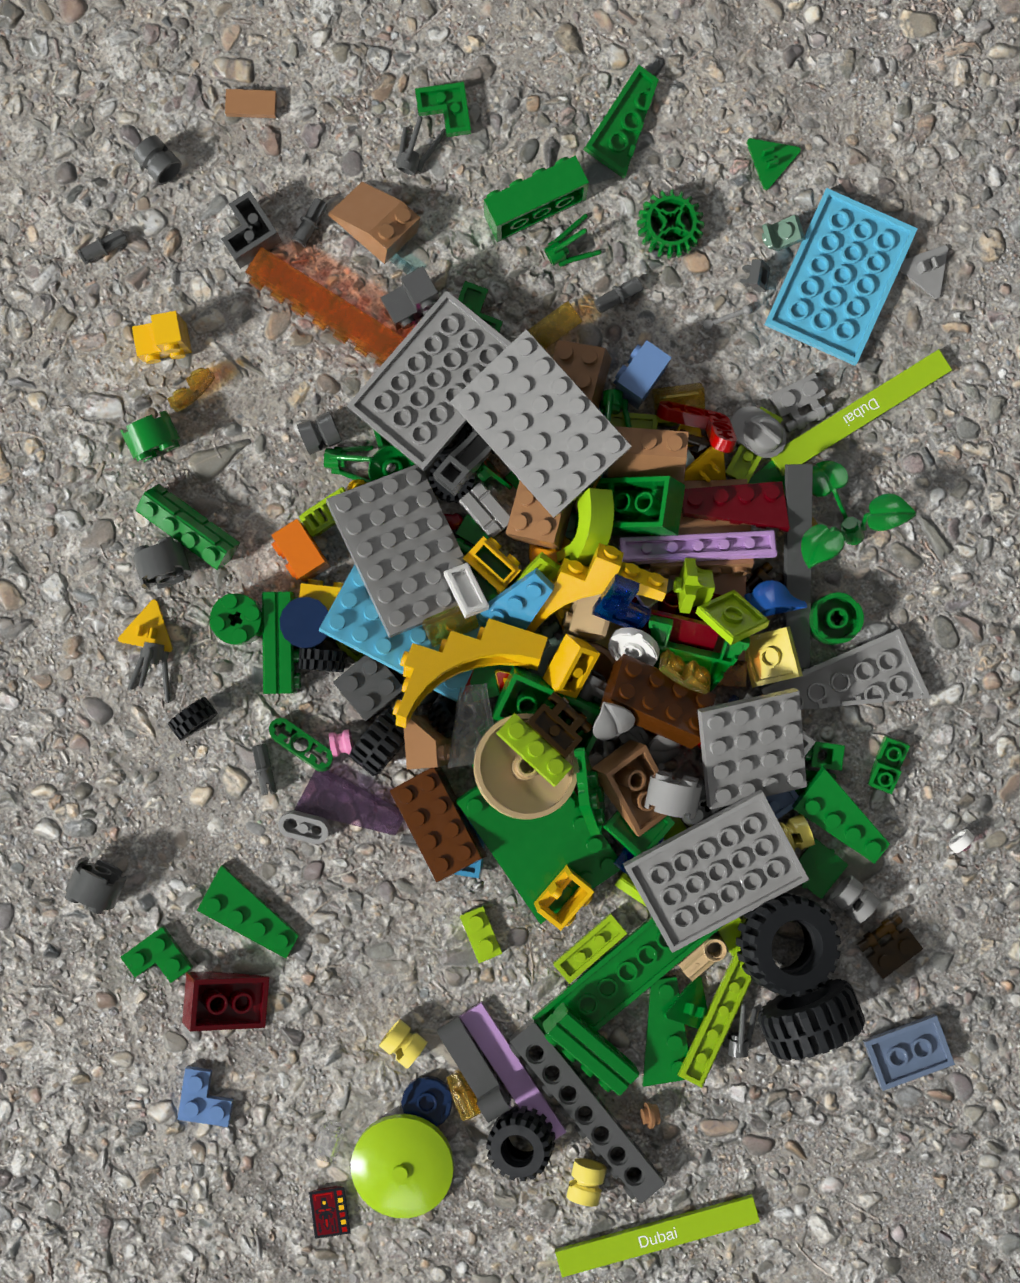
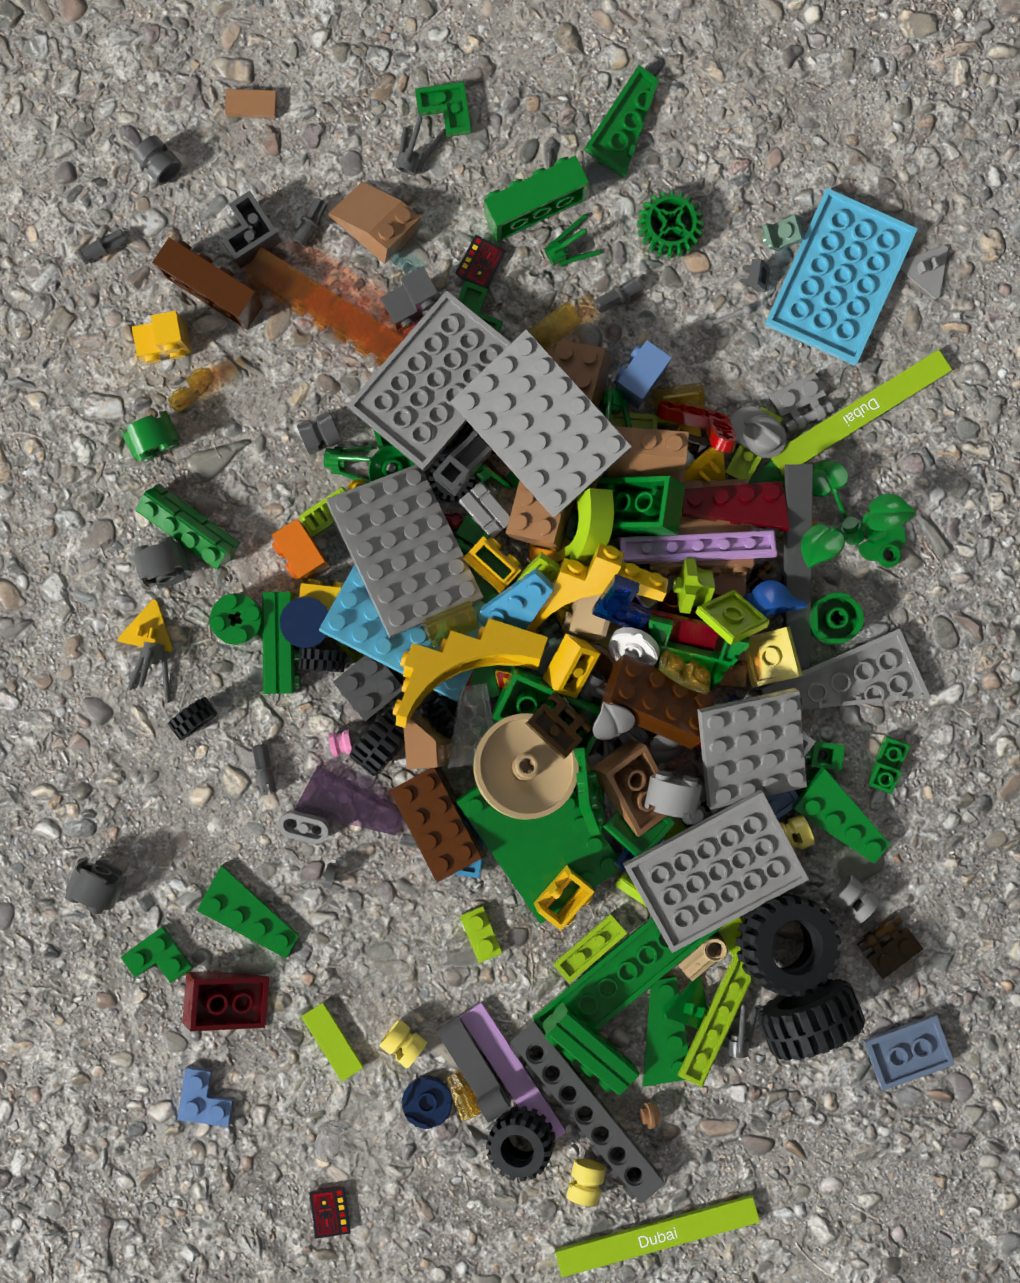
green beam [269,718,334,772] -> none
lime dish [351,1114,454,1218] -> none
white tile [444,562,489,619] -> none
lime plate [496,713,573,787] -> none
green piece [746,138,801,190] -> none
green piece [798,838,848,899] -> none
white tile [949,829,975,853] -> none
none -> reddish brown brick [152,237,263,330]
none -> lime tile [301,1001,364,1082]
none -> dark grey tile [322,862,339,889]
none -> piece [455,235,506,289]
none -> green plate [857,525,906,568]

